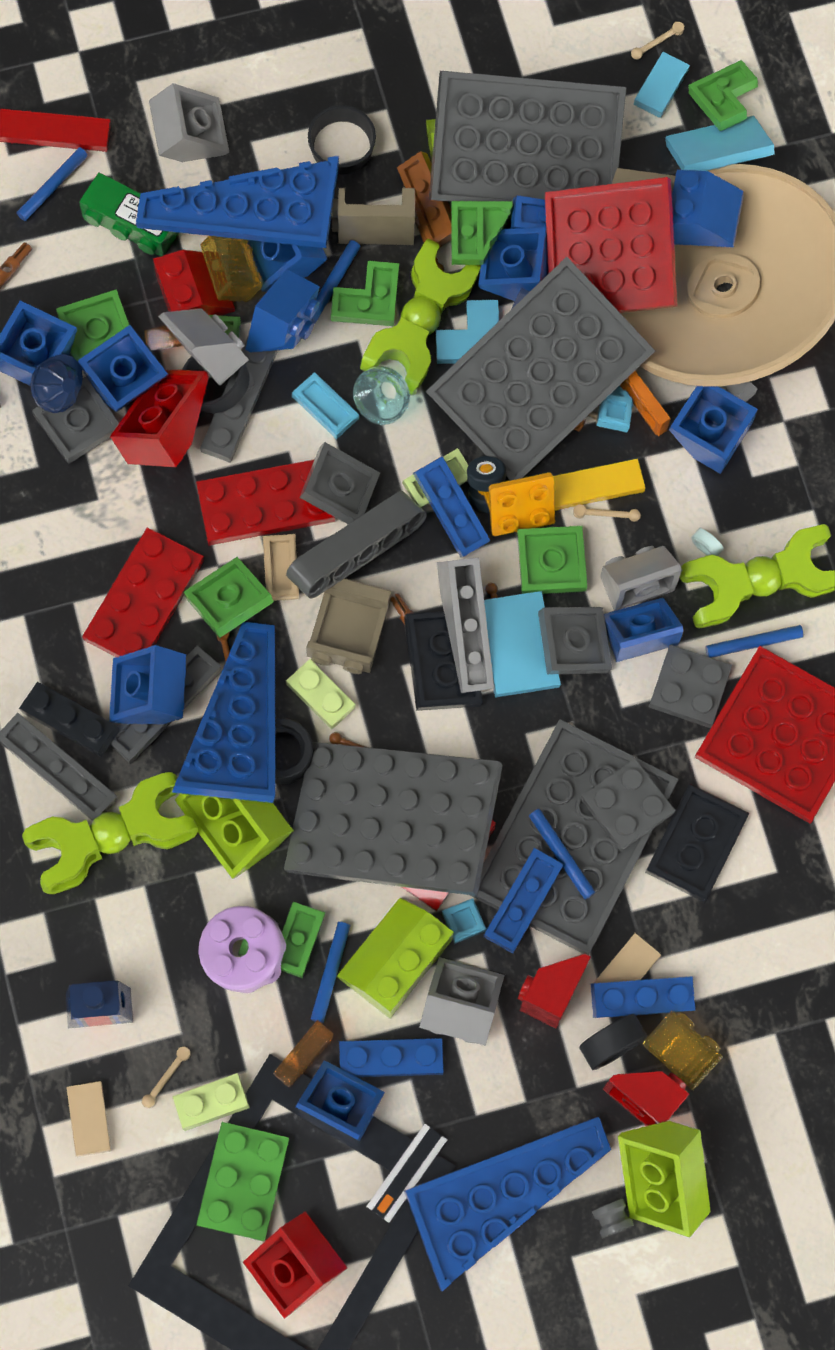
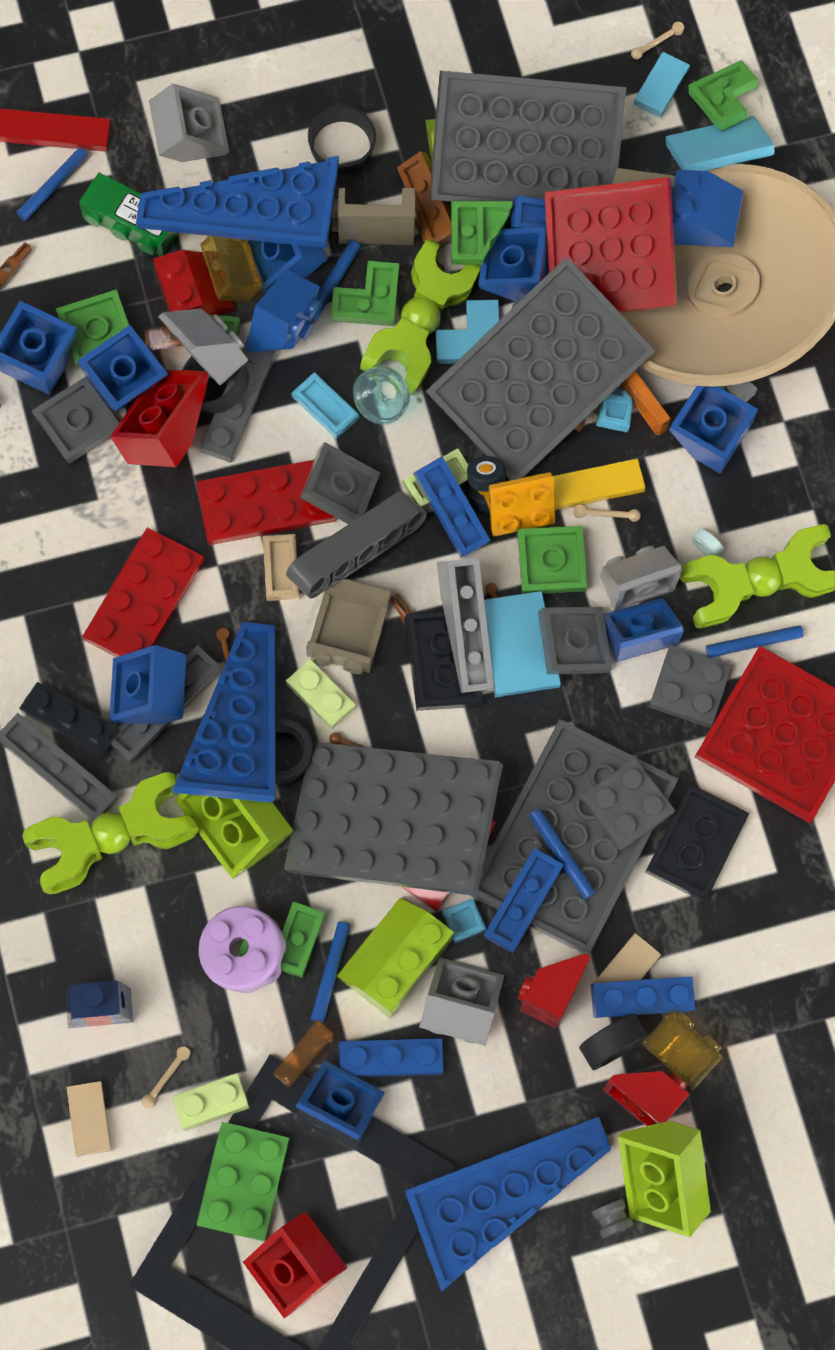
dark blue piece [30,354,83,413] -> none
bright green plate [183,557,274,638] -> none
sticker [366,1124,447,1223] -> none

